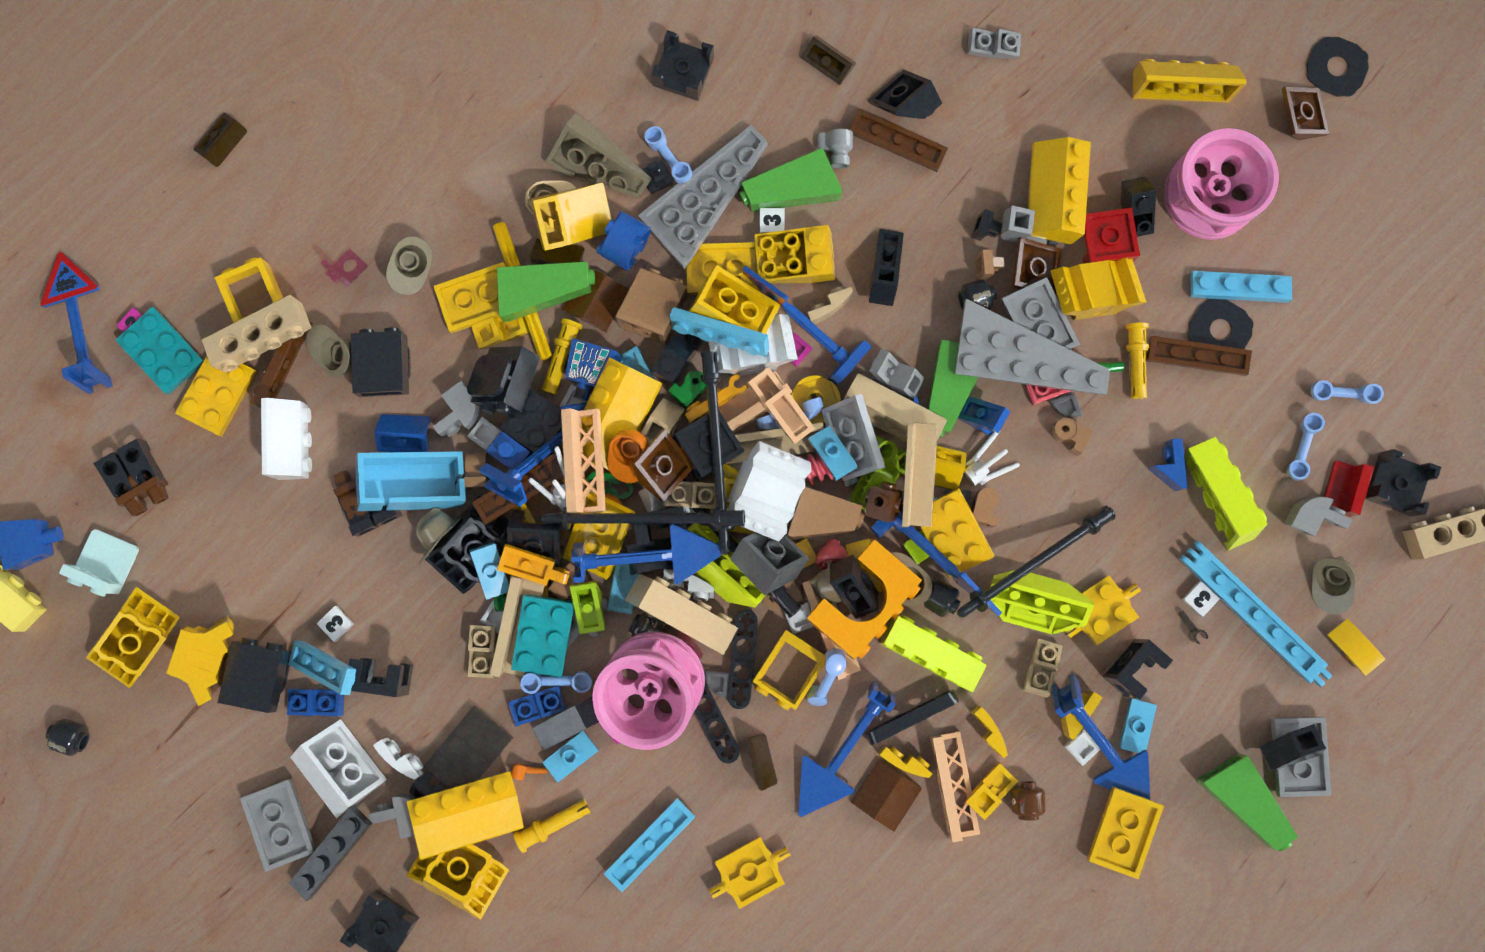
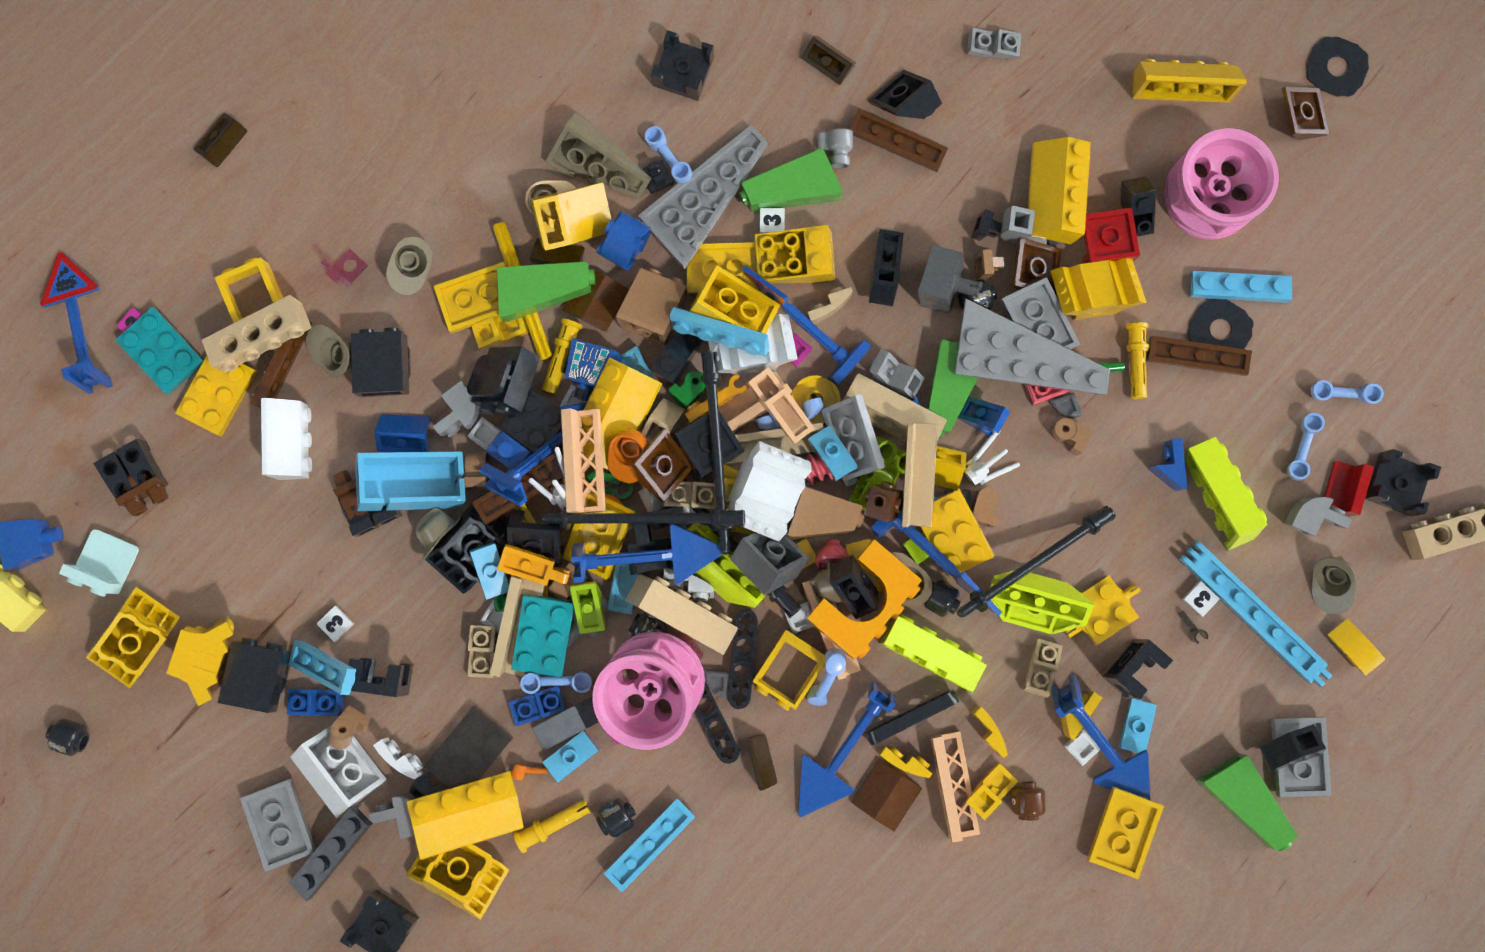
yellow plate [709,836,791,909] -> none
none -> medium nougat leg [328,705,370,750]
none -> black head [596,798,636,837]
none -> dark grey brick [918,245,983,314]

